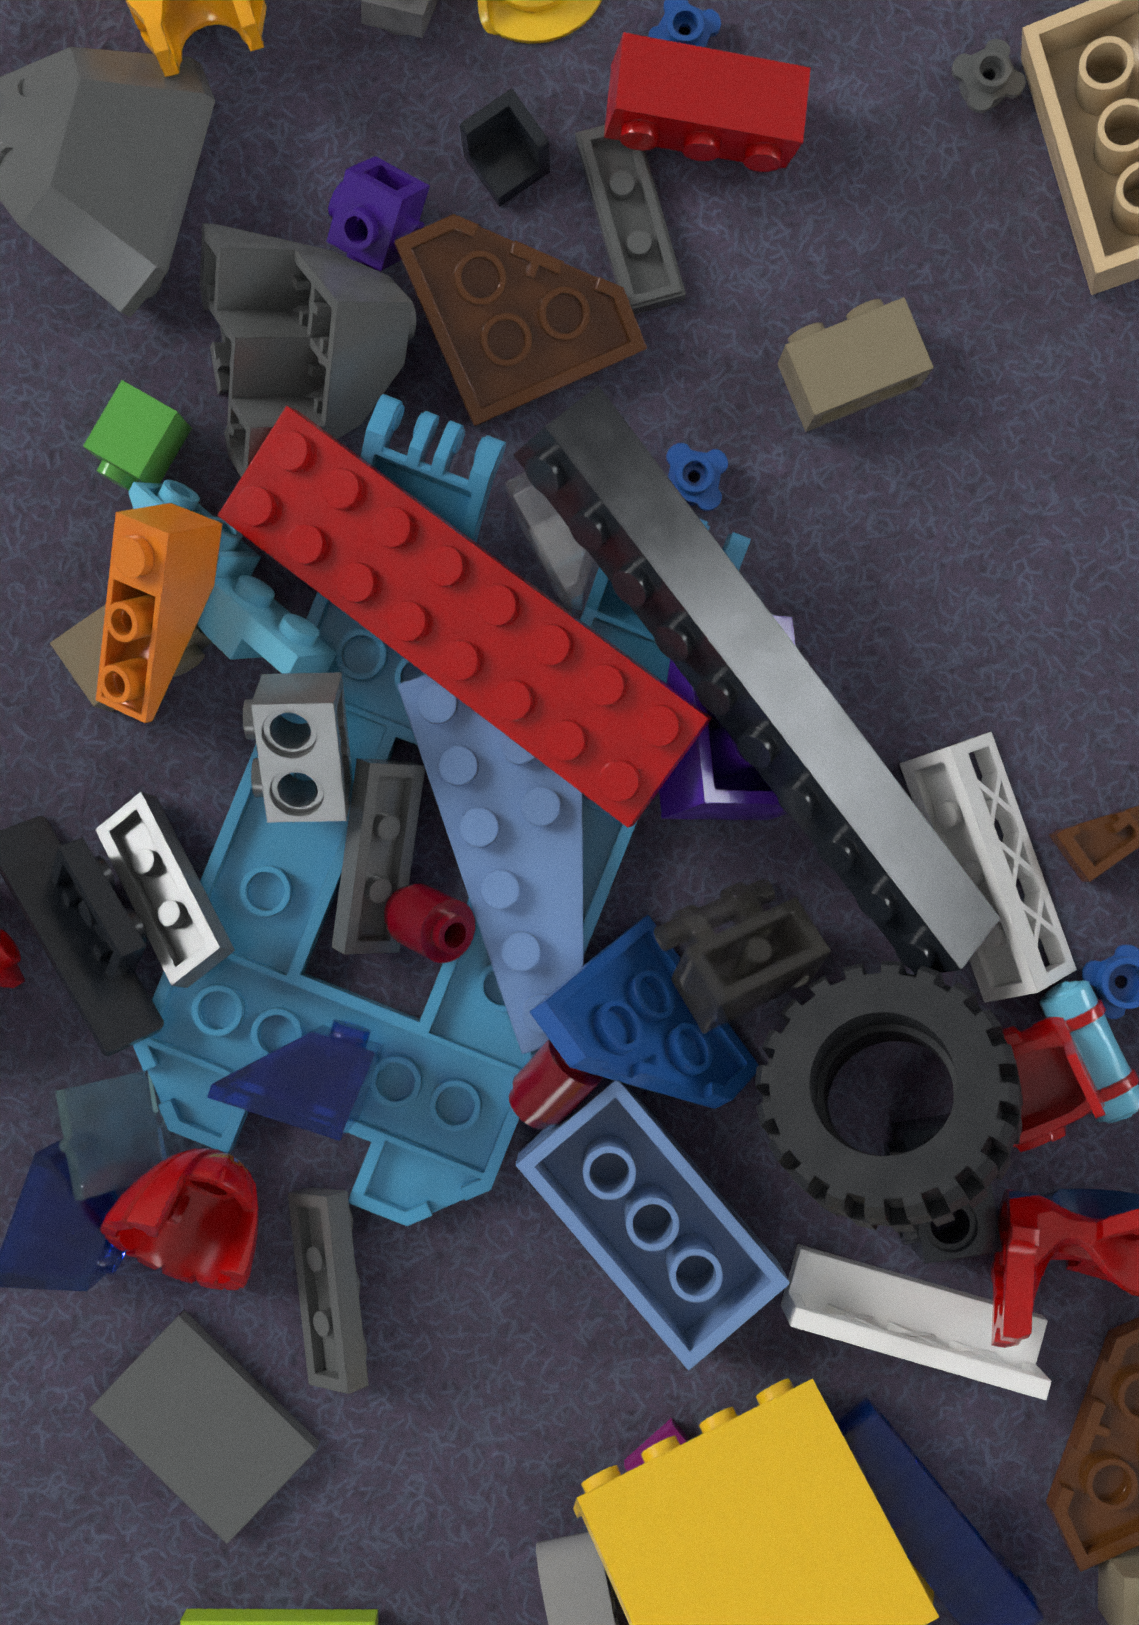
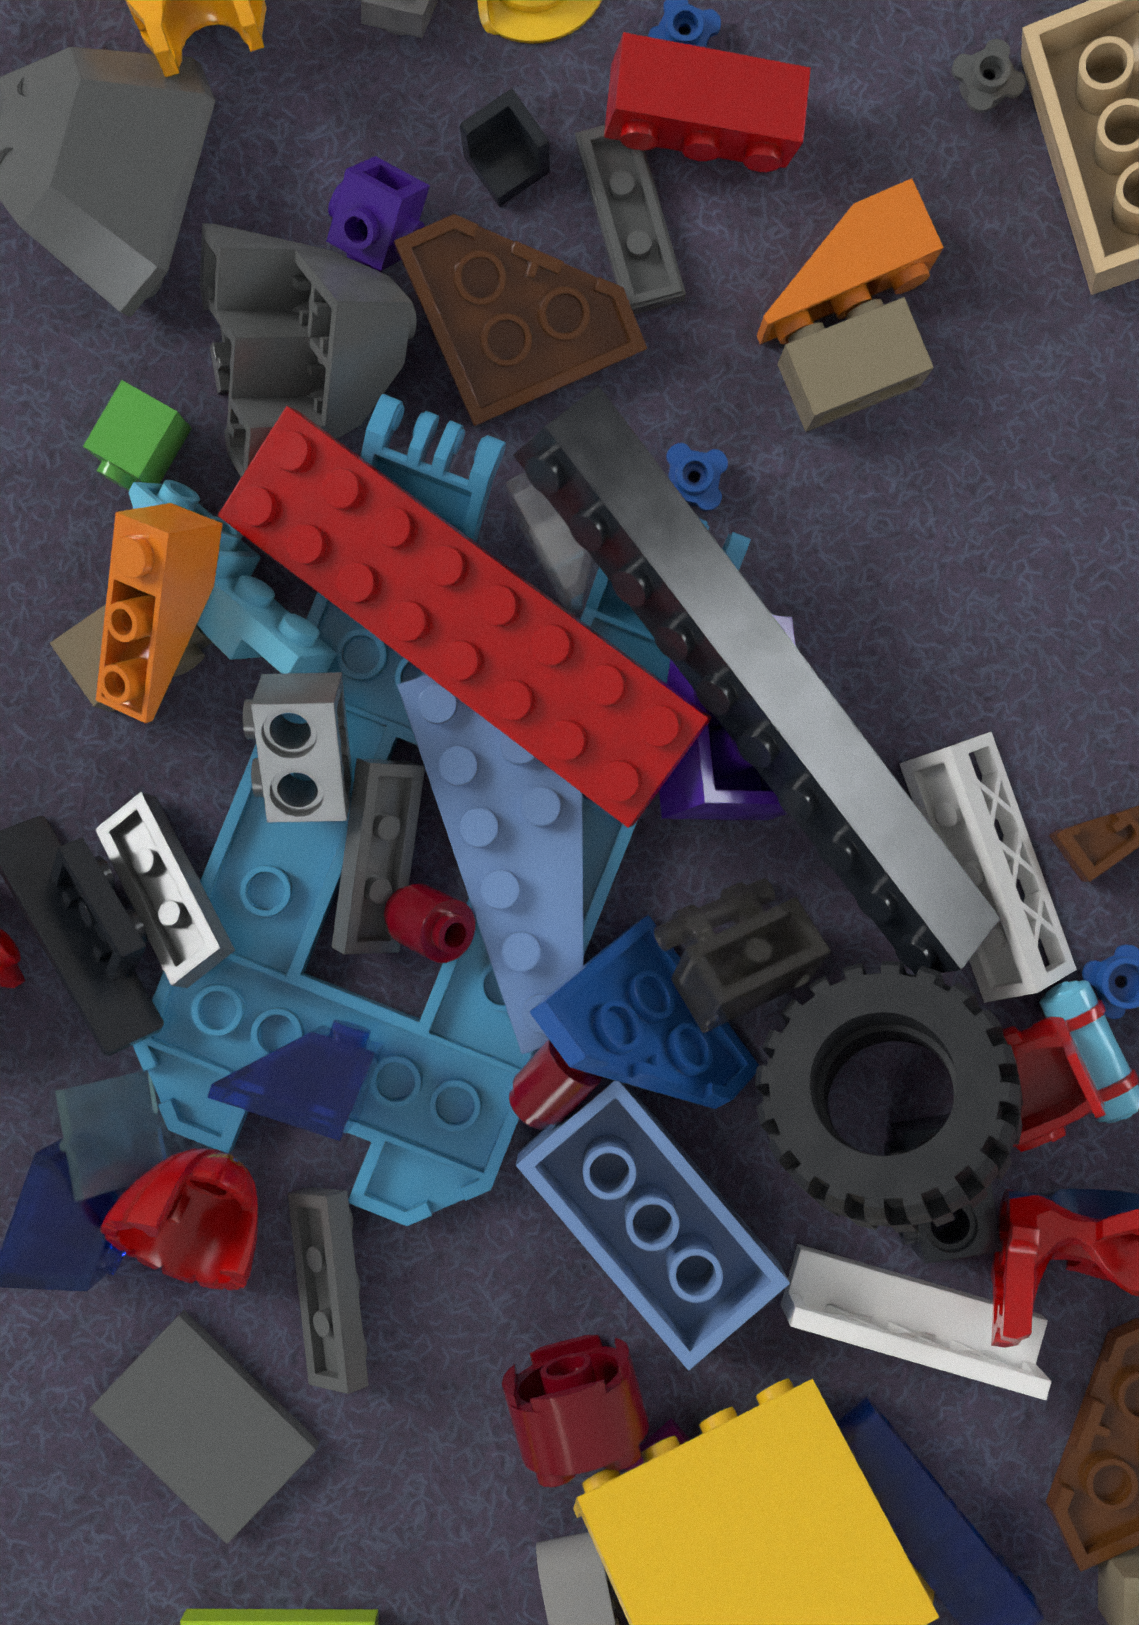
none -> dark red brick [502,1335,649,1487]
none -> orange slope [757,178,944,345]

